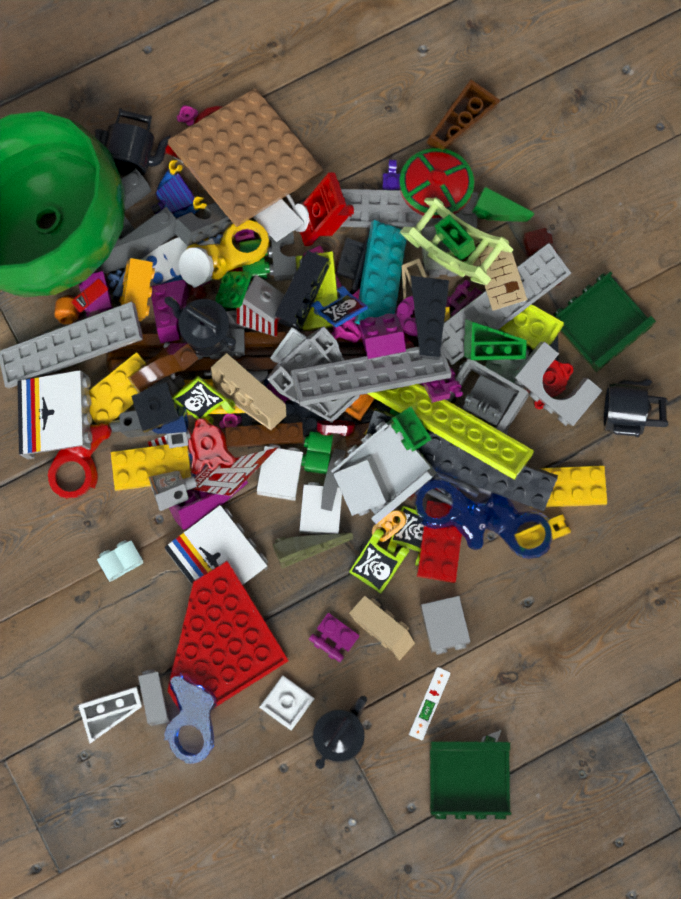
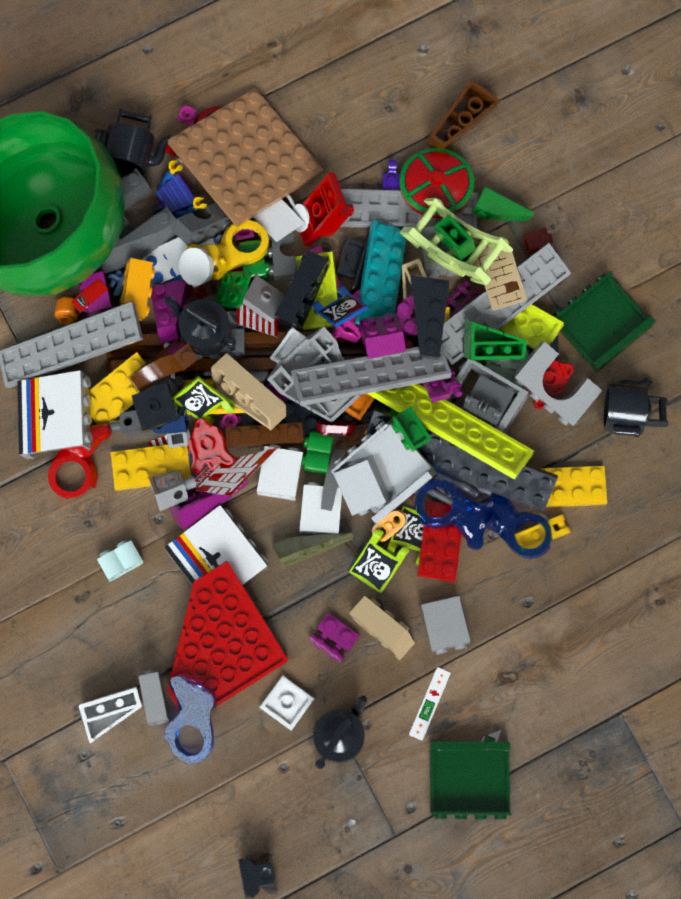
none -> black piece [238,853,278,899]

